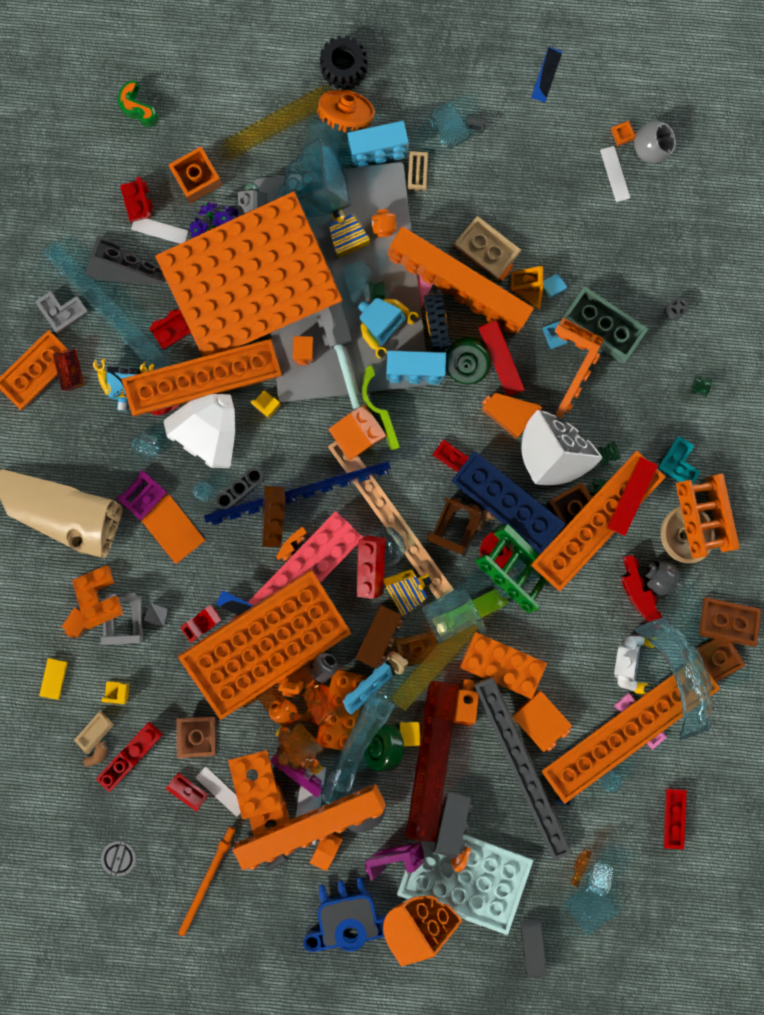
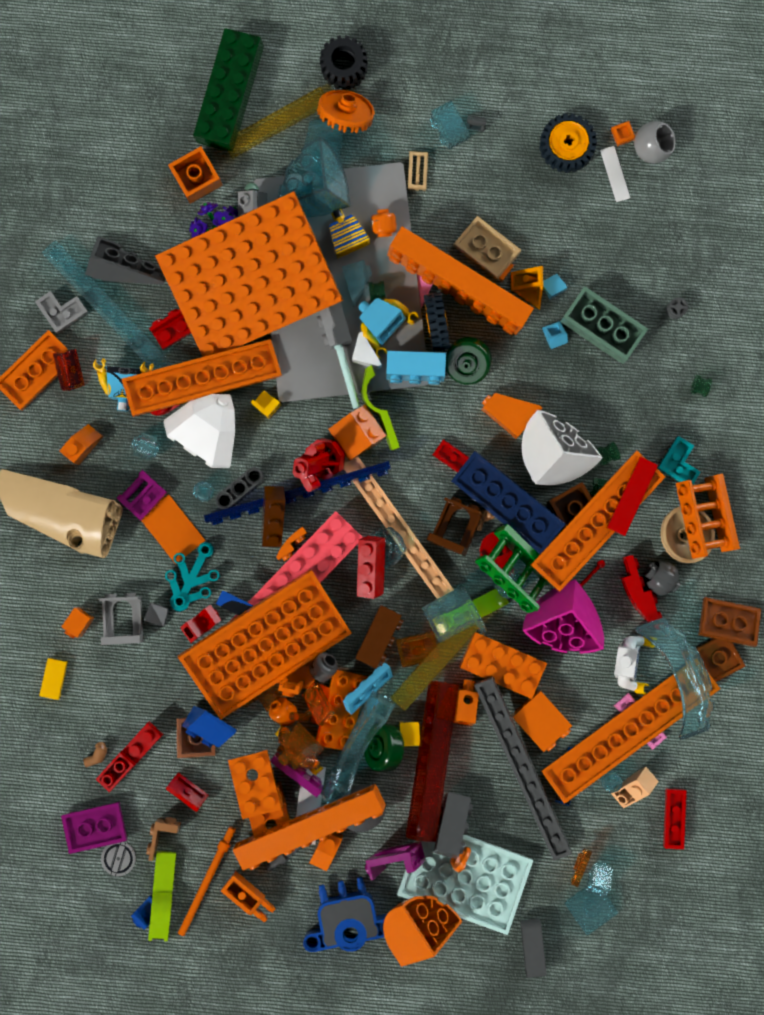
orange plate [72,565,123,630] -> none
tan tile [74,711,114,754] -> none
yellow panel [101,681,130,704] -> none
green animal [117,80,158,127] -> none
red bracket [120,176,154,223] -> none
white sticker [131,219,188,244] -> none
white sticker [196,767,241,816] -> none
orange brick [293,336,314,366] -> none
medium azure brick [347,121,409,167] -> none
yellow torso [383,570,433,616] -> none
tan tile [386,651,408,675] -> none
red tile [478,319,525,396] -> none
black sticker [531,47,562,102] -> none
orange bracket [554,318,604,418] -> none
none -> orange slope [59,424,103,465]
none -> magenta plate [61,801,128,854]
none -> blue bracket [131,895,152,930]
none -> medium nougat bracket [146,817,181,861]
none -> lime piece [148,851,176,942]
none -> teal plant [165,542,220,611]
none -> blue slope [182,706,237,748]
none -> dark green brick [193,28,264,152]
none -> orange hinge [221,871,275,922]
none -> red piece [293,438,345,492]
none -> white slope [352,332,382,369]
none -> dark pink brick [523,579,604,654]
none -> wheel [539,113,597,173]
none -> red hinge [580,560,605,588]
none -> light nougat slope [611,767,659,808]

